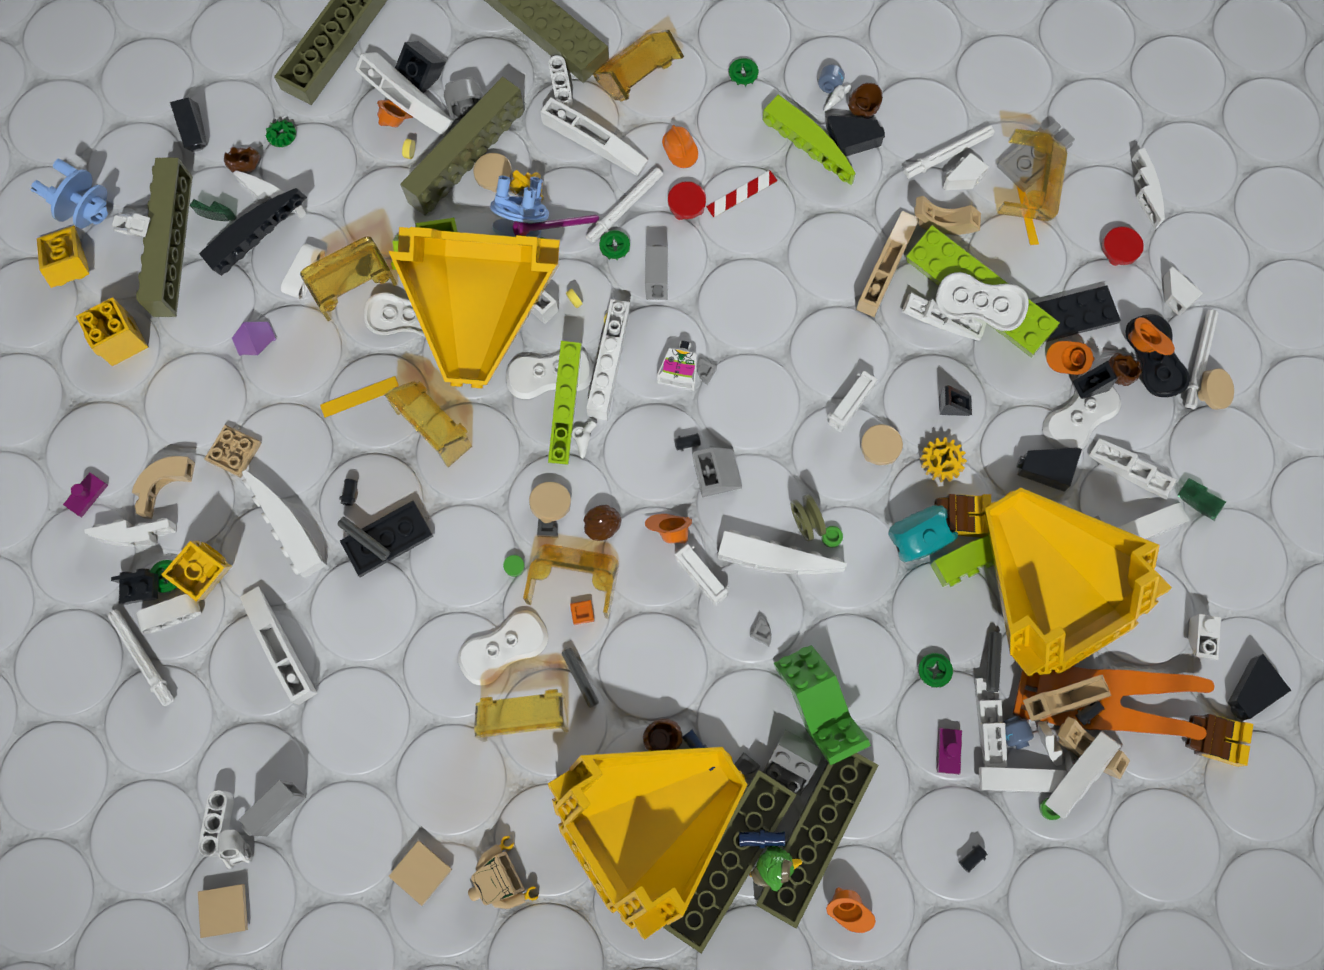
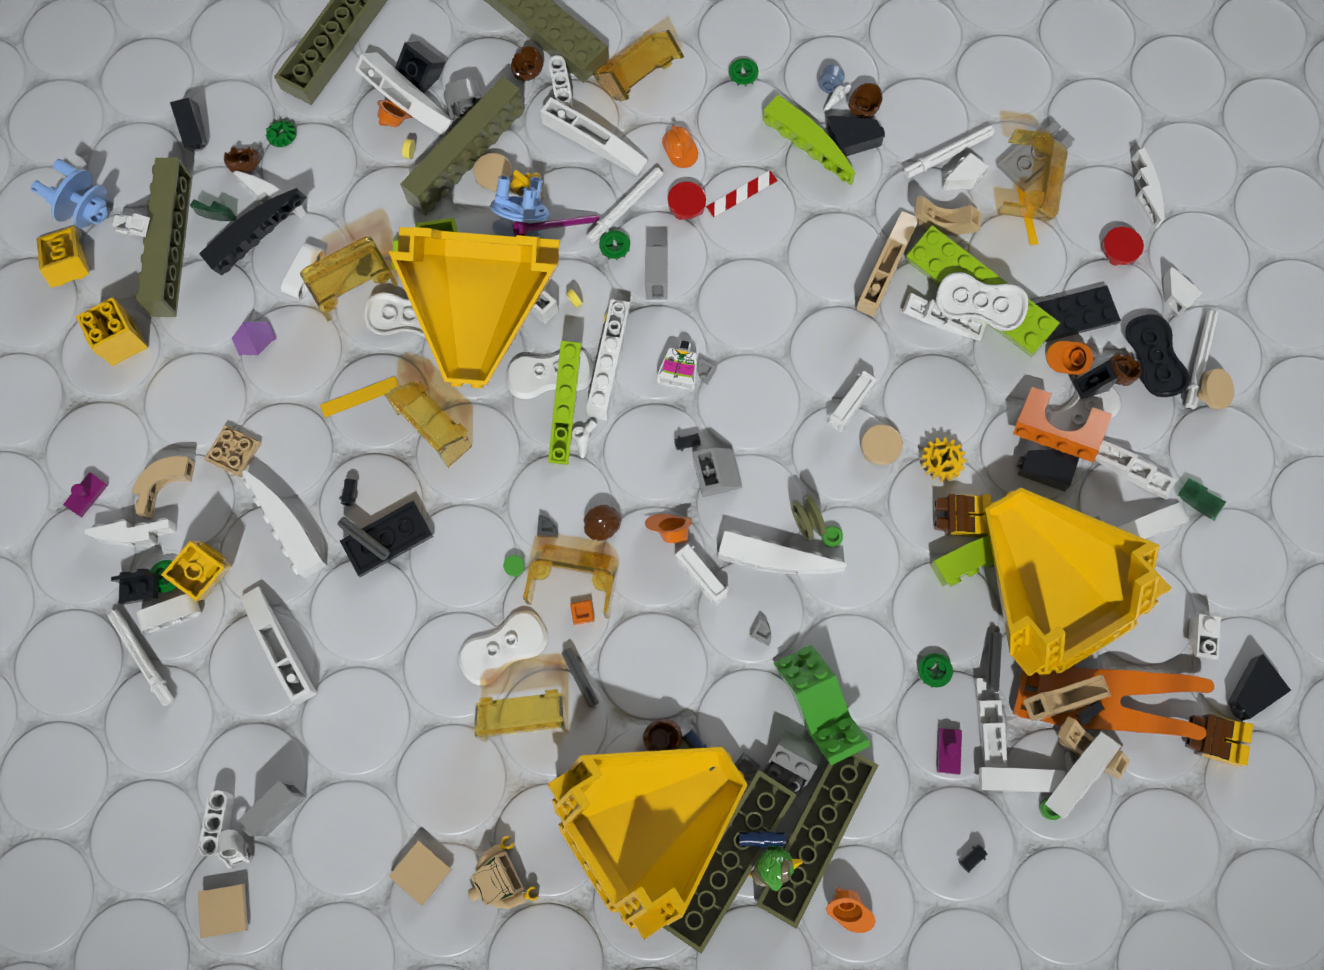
tan tile [529,482,571,523] -> none
teal animal [888,505,958,563] -> none
black slope [939,385,972,416] -> none
sand blue head [1003,716,1034,750] -> none
white slope [1038,721,1062,766] -> none
orange piece [1128,317,1175,355] -> none
none -> reddish brown hair [511,46,543,81]
none -> orange arch [1013,387,1113,463]

